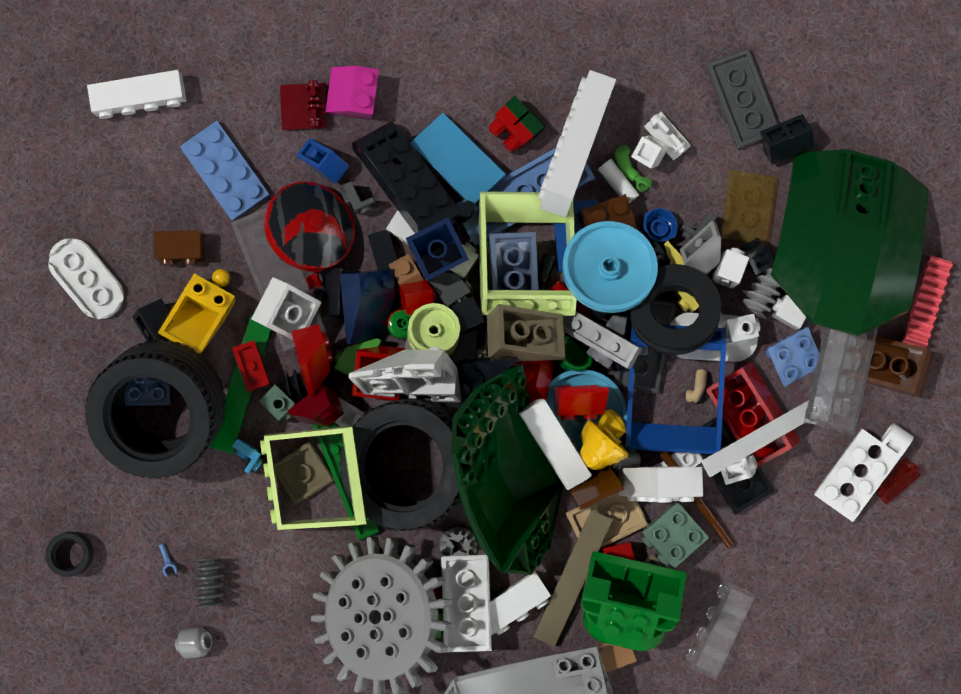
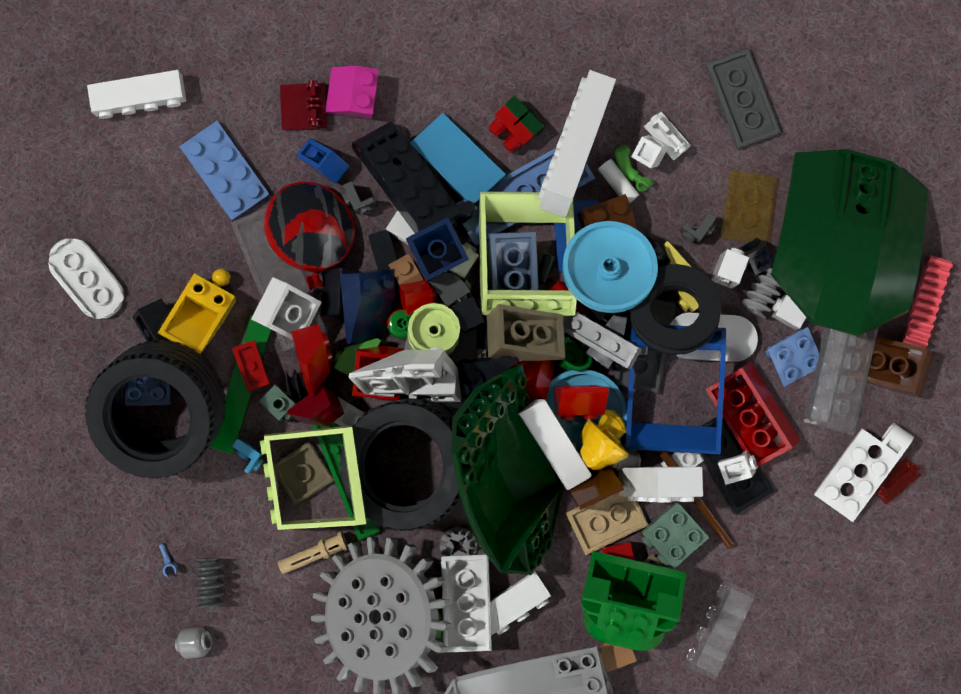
black tyre [45,532,94,577] -> none
reddish brown brick [153,230,204,266] -> none
dark tan tile [533,509,613,647] -> none
blue hat [643,208,678,242] -> none
light grey slope [680,220,721,275] -> none
tan arm [686,369,707,404] -> none
white sticker [701,395,828,477] -> none
white brick [721,314,760,344] -> none
black hinge [760,114,814,165] -> none
none -> tan pin [278,531,349,575]

